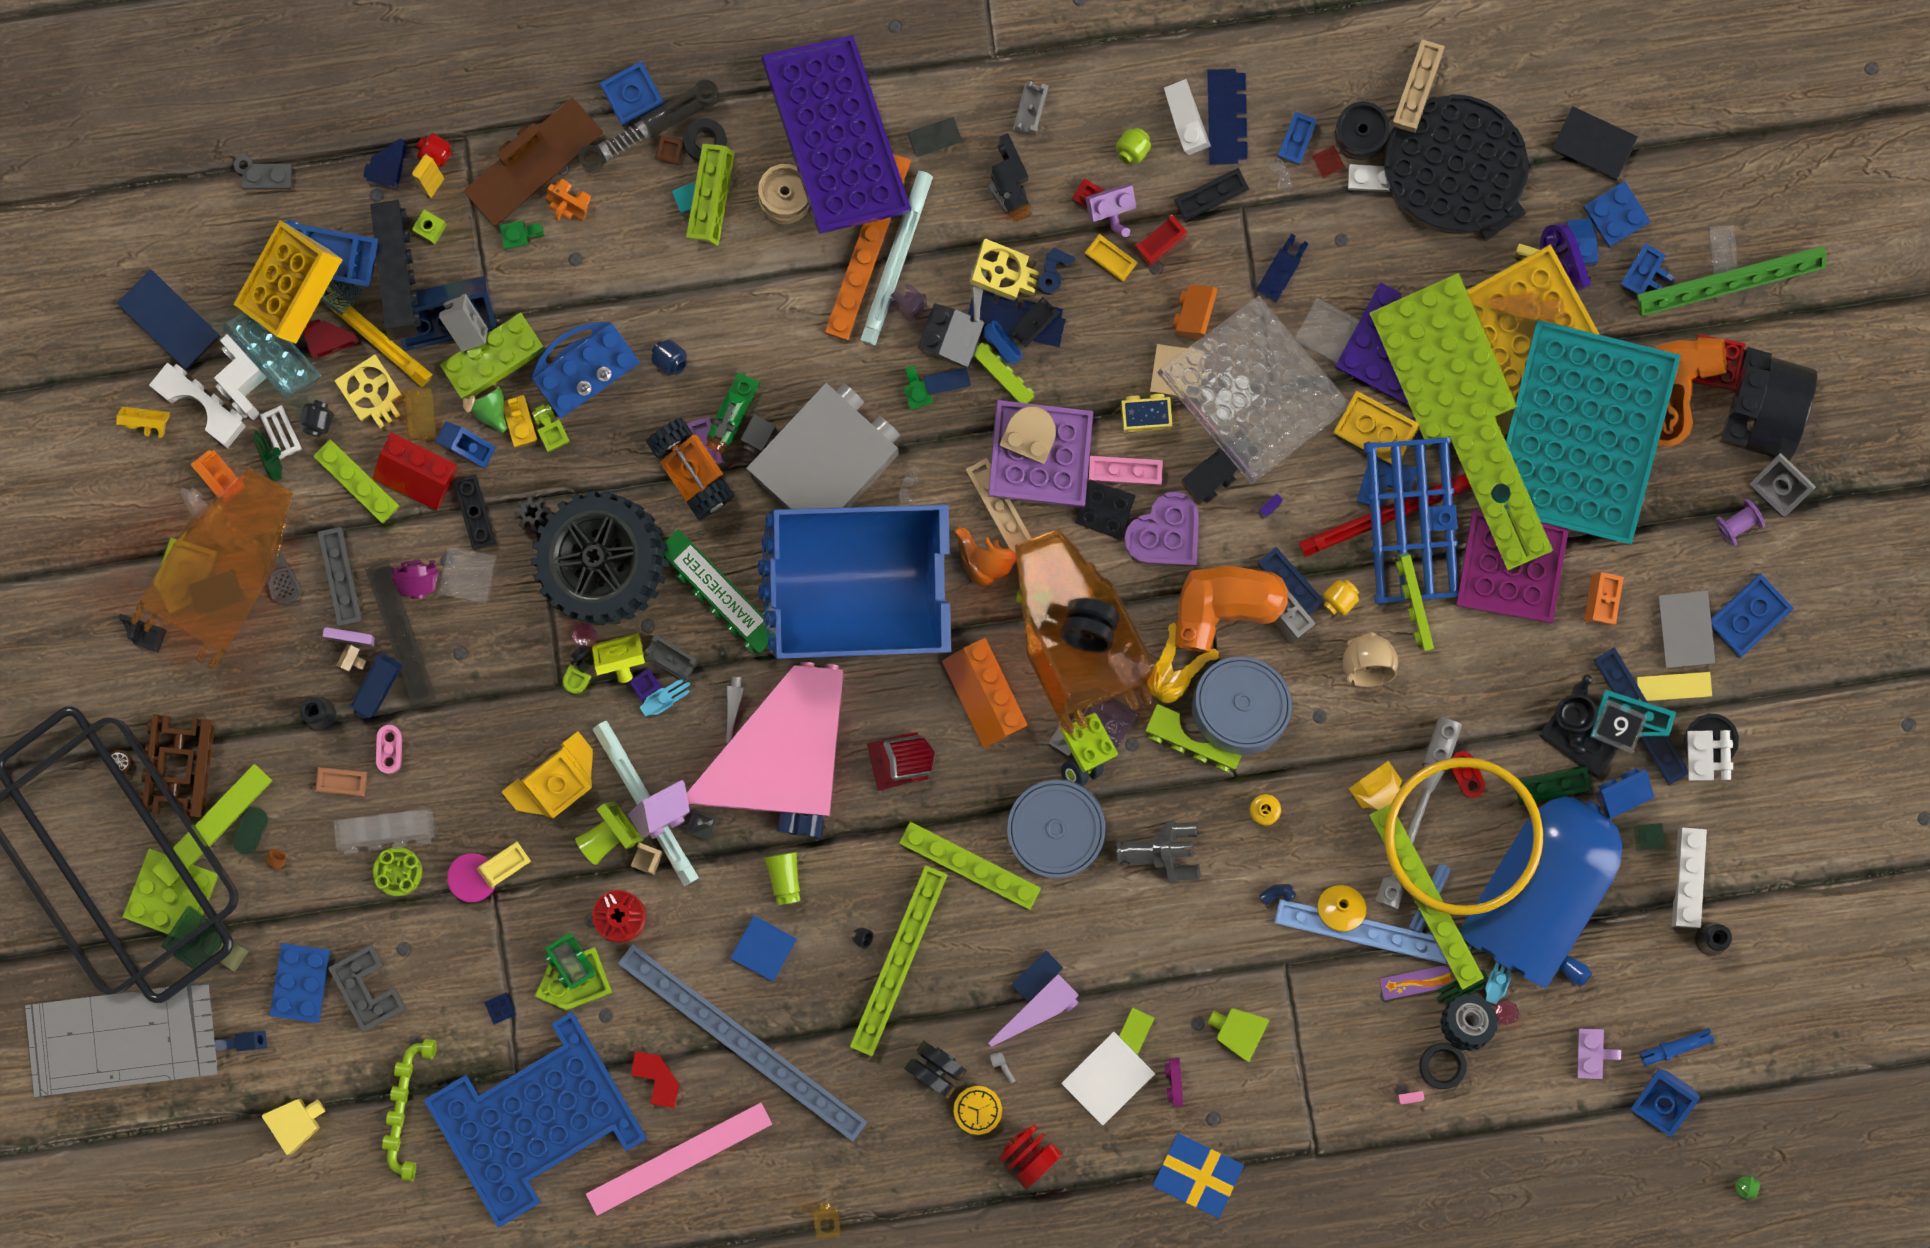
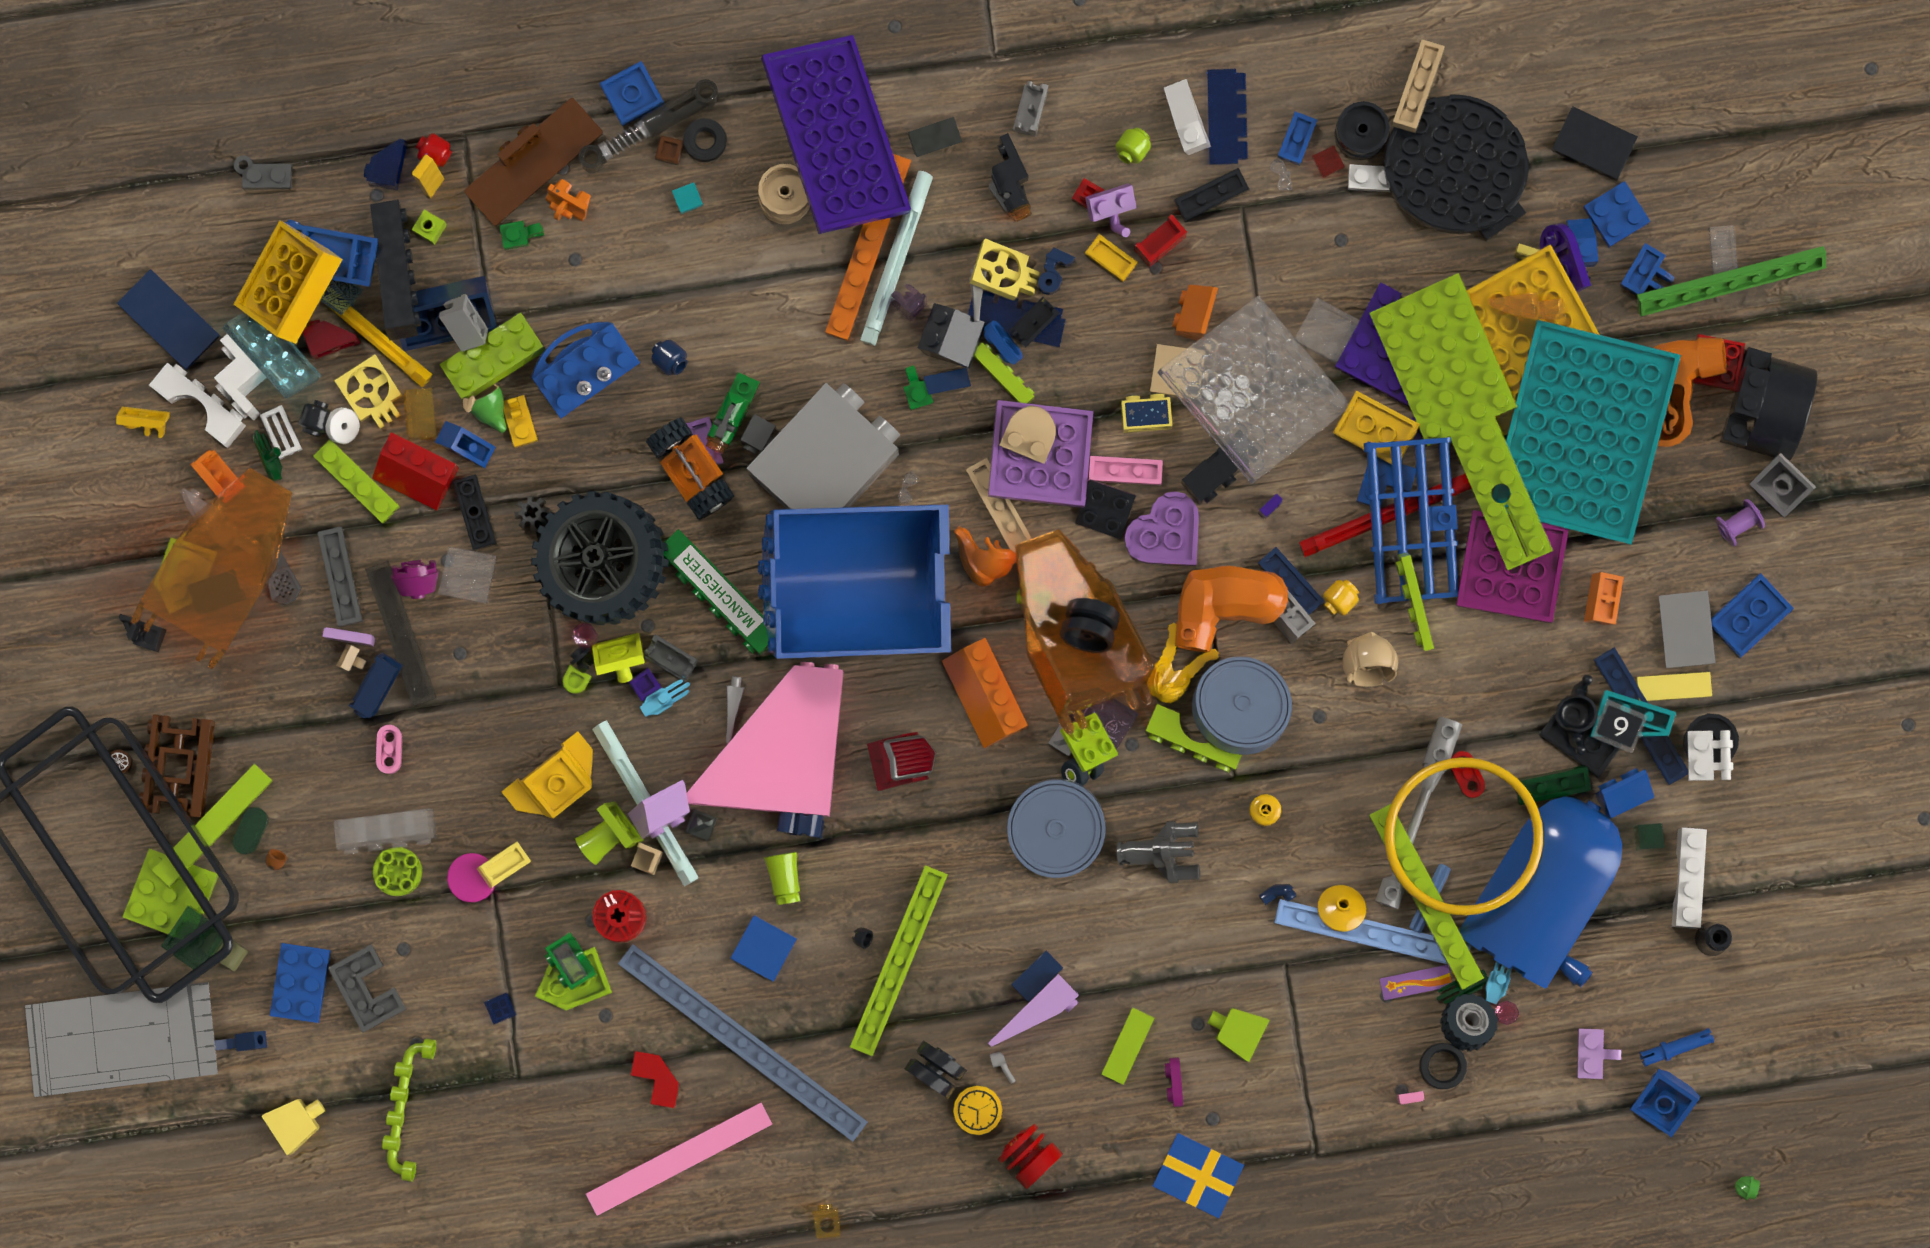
black plant [300,697,336,731] -> none
nougat tile [315,767,368,797] -> none
blue piece [424,1011,648,1228] -> none
lime plate [532,404,570,452] -> none
lime fence [686,144,735,246] -> none
lime plate [899,822,1041,910] -> none
white sticker [1061,1032,1155,1125] -> none
clear blue hinge [1256,233,1309,303] -> none
yellow slope [1348,761,1402,811] -> none
none -> white piece [325,407,360,444]

